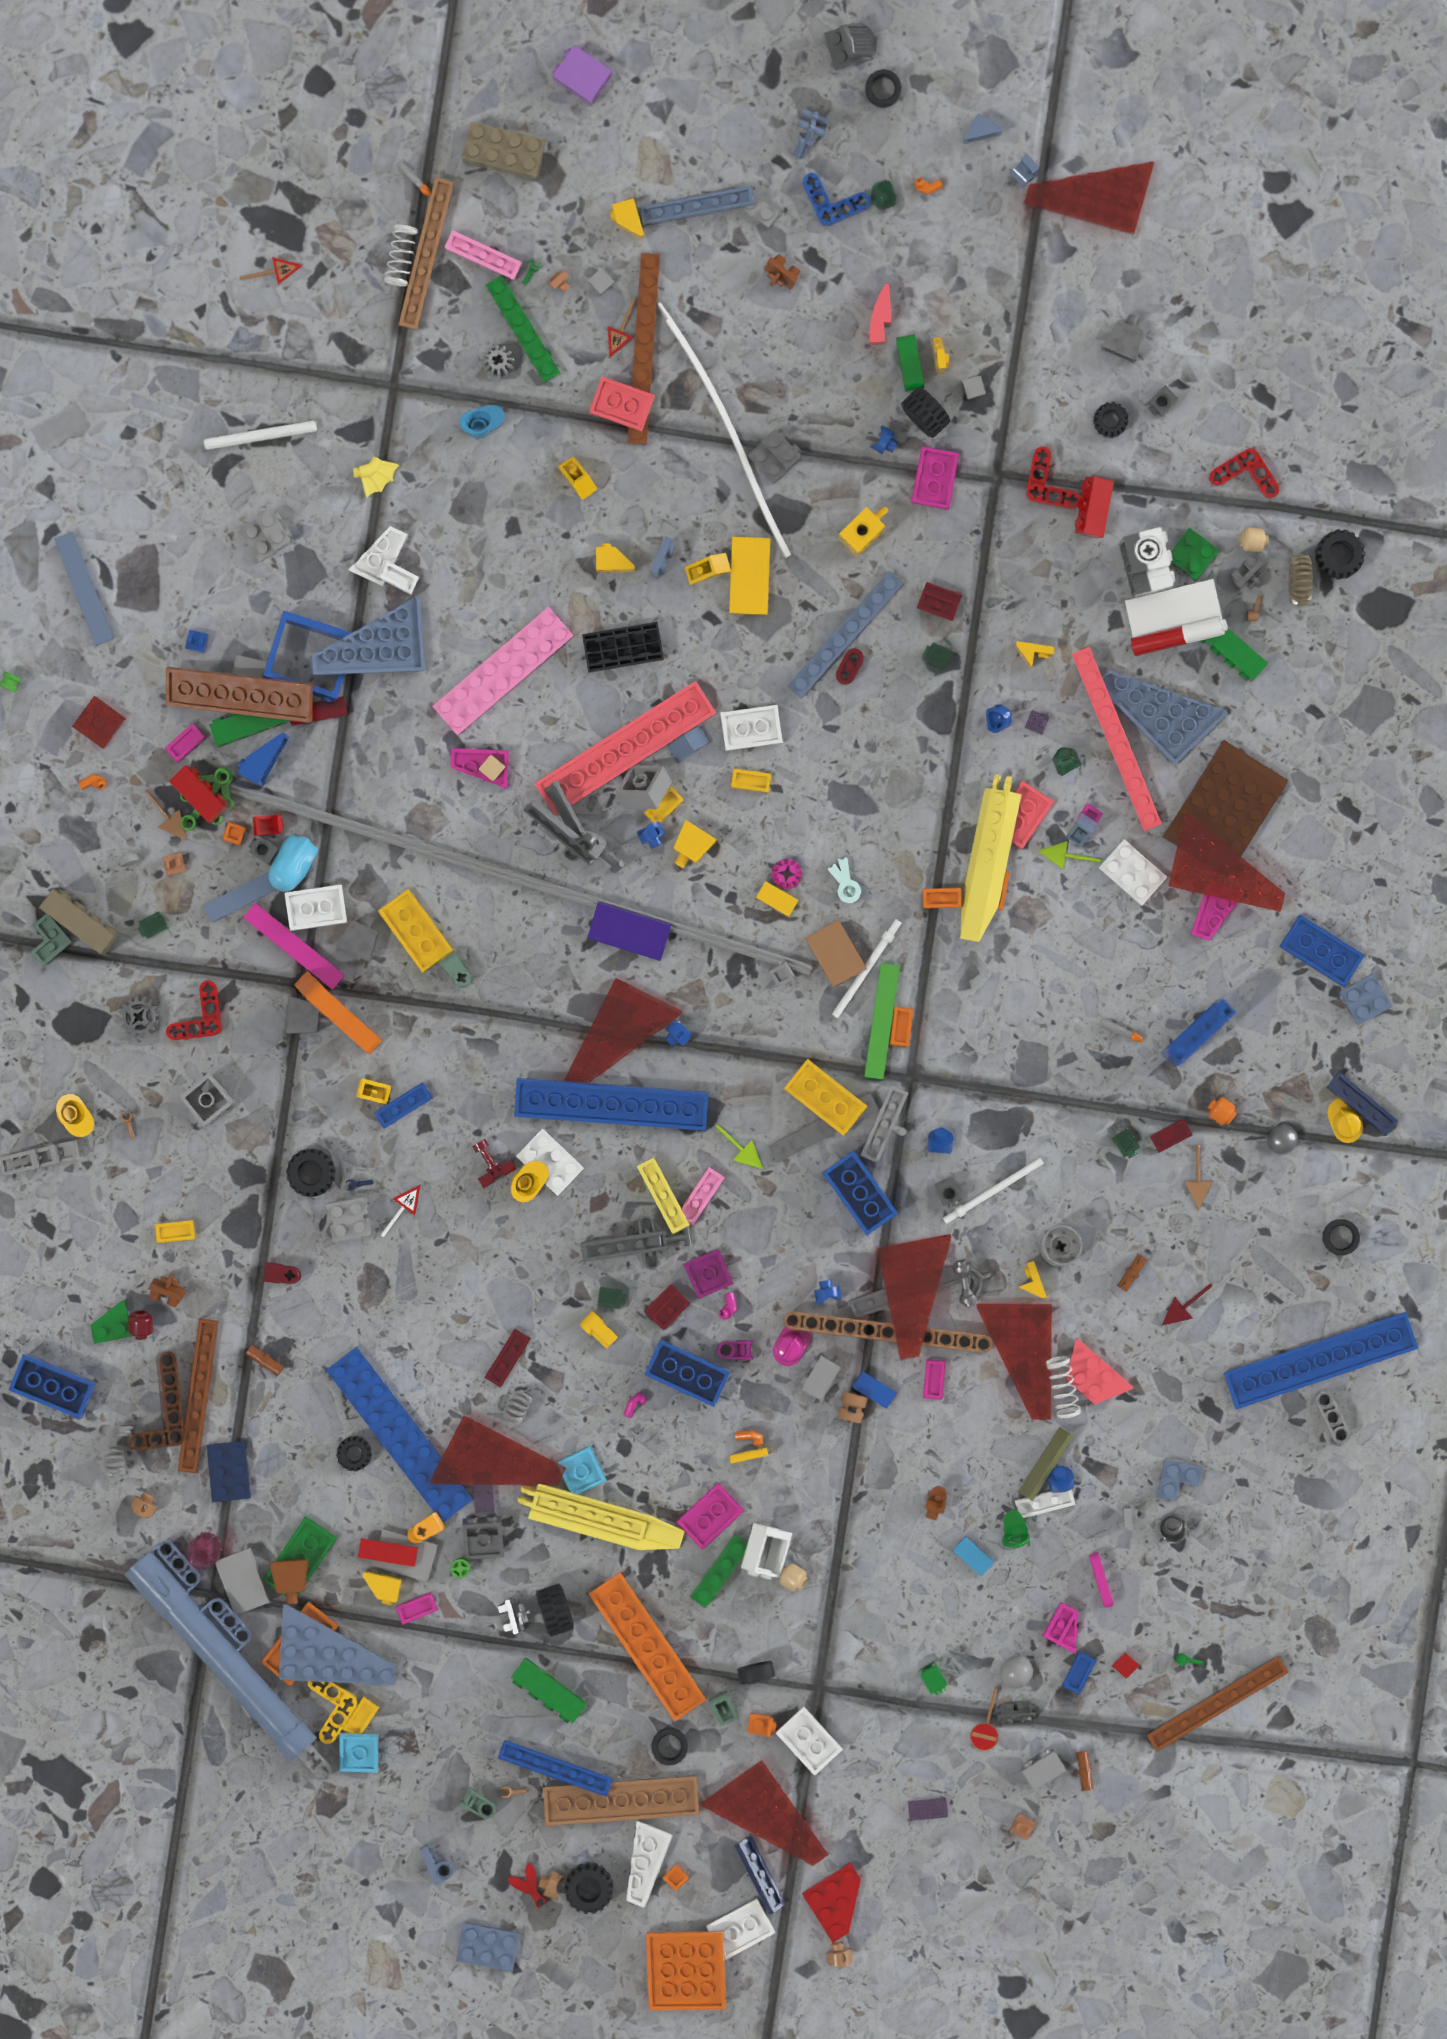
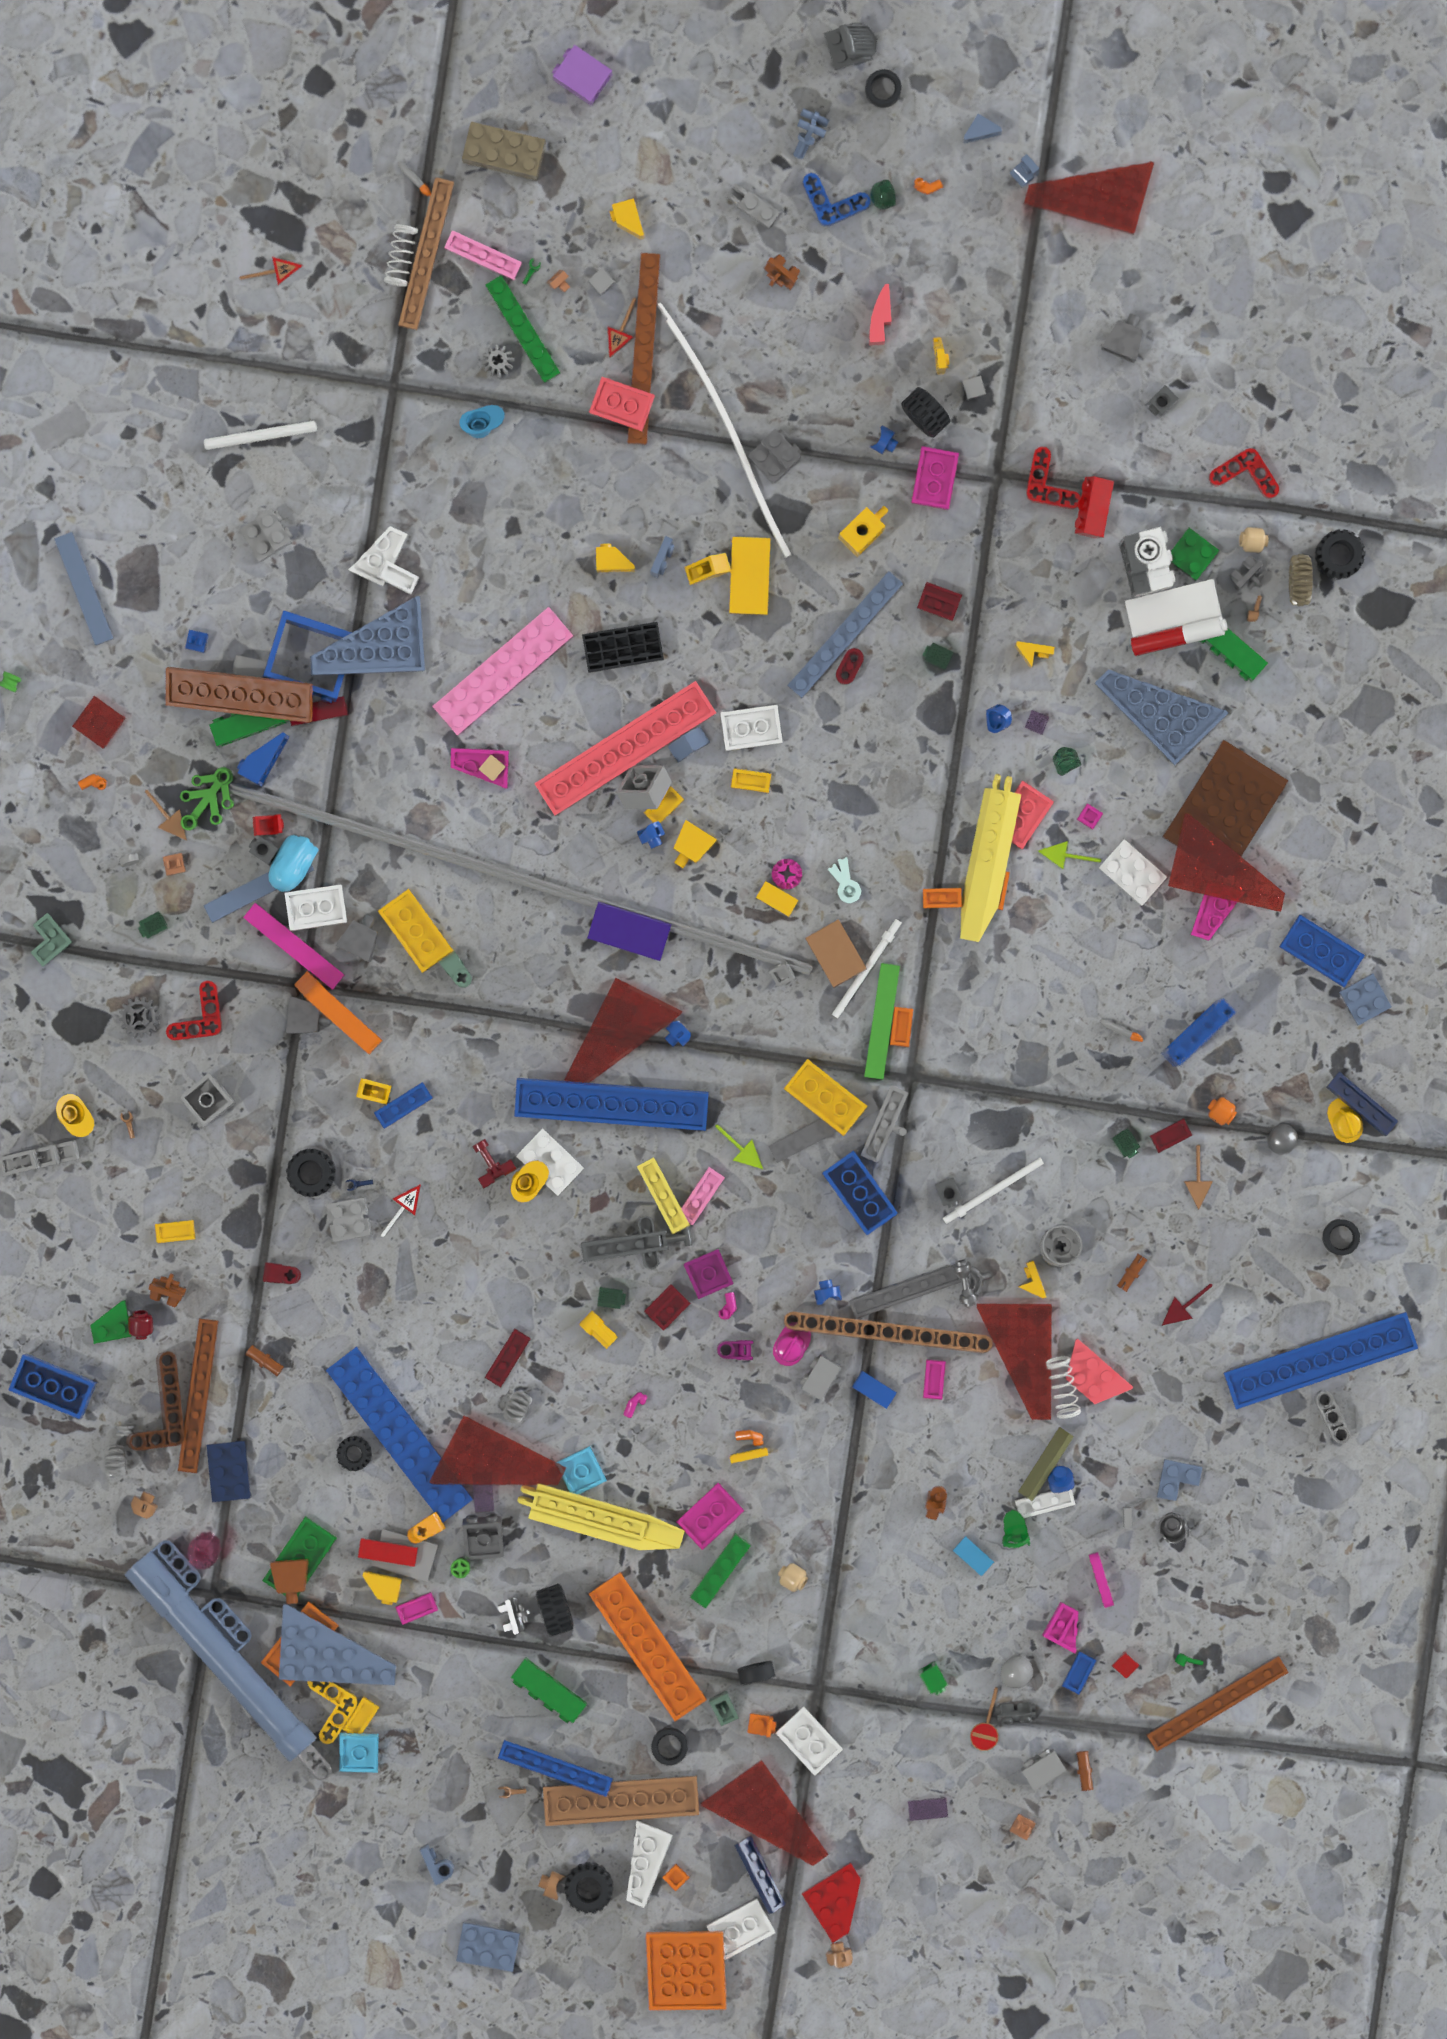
dark tan brick [39,889,119,955] -> none
dark pink tile [164,723,206,763] -> none
red brick [169,765,228,823] -> none
light grey tile [214,1548,271,1615] -> none
orange tile [222,822,247,846] -> none
light yellow arm [353,456,399,497] -> none
sand green piece [459,1787,497,1819] -> none
red piece [508,1863,547,1908] -> none
dark grey piece [523,781,625,873] -> none
yellow slope [558,456,598,500] -> none
sand blue tile [639,185,755,226] -> none
blue brick [644,1339,730,1407] -> none
white window [741,1523,792,1580] -> none
medium nougat wheel [837,1391,868,1424] -> none
clear red wing [877,1234,951,1361] -> none
green beam [896,334,924,392] -> none
blue piece [927,1128,954,1154] -> none
sand blue slope [1066,813,1098,847] -> none
coral plate [1072,646,1162,831] -> none
black tyre [1093,402,1129,438] -> none

